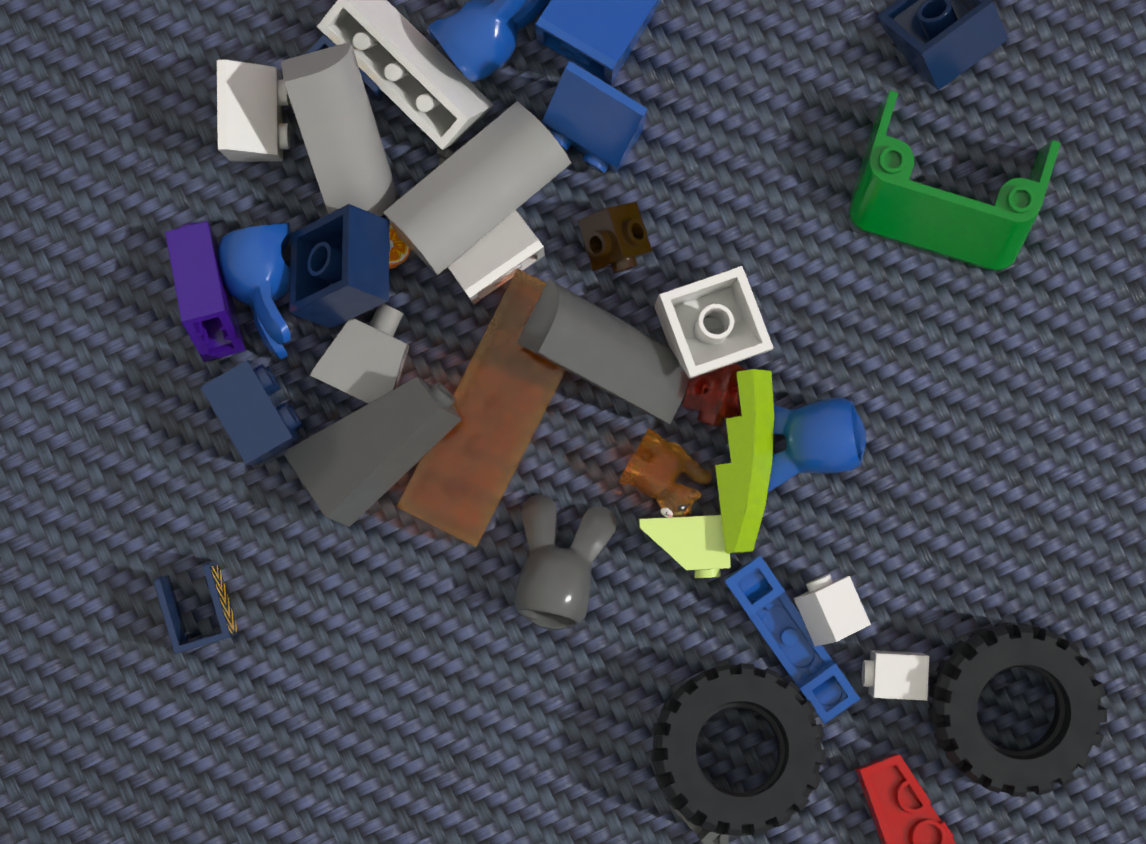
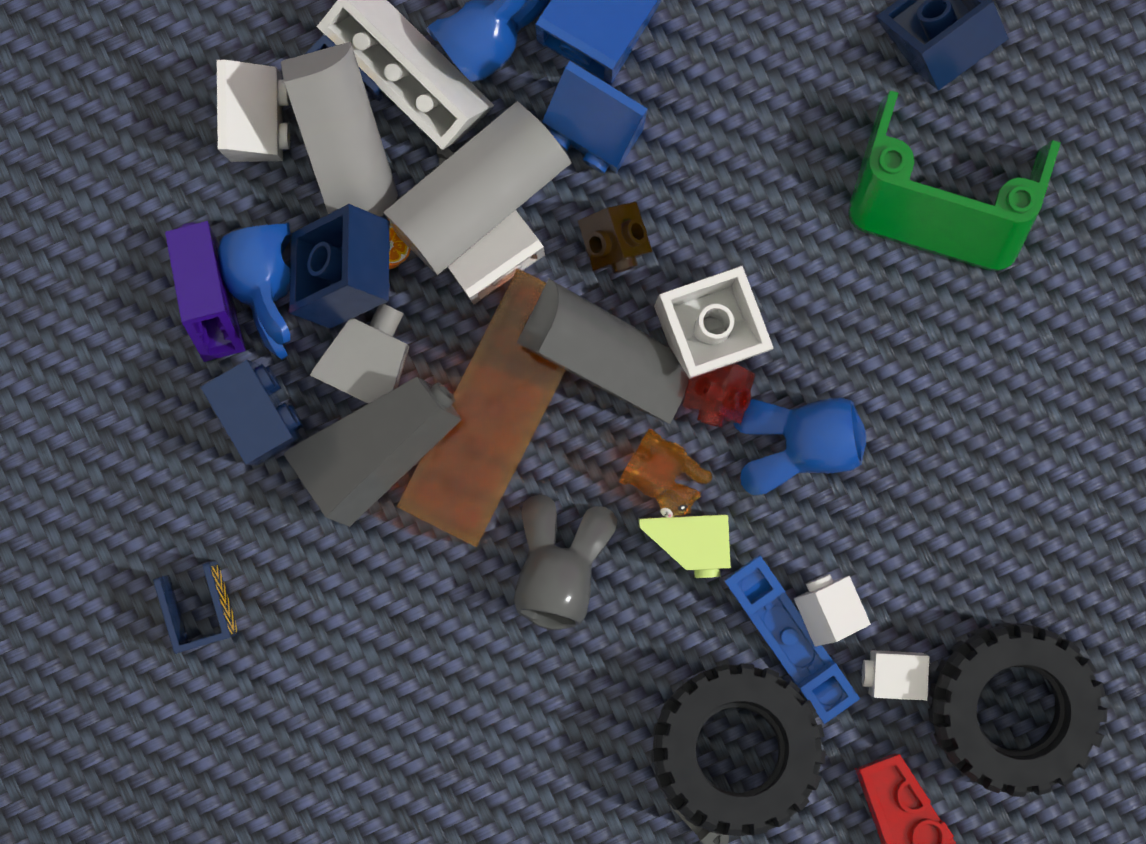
lime slope [715,369,774,554] -> none

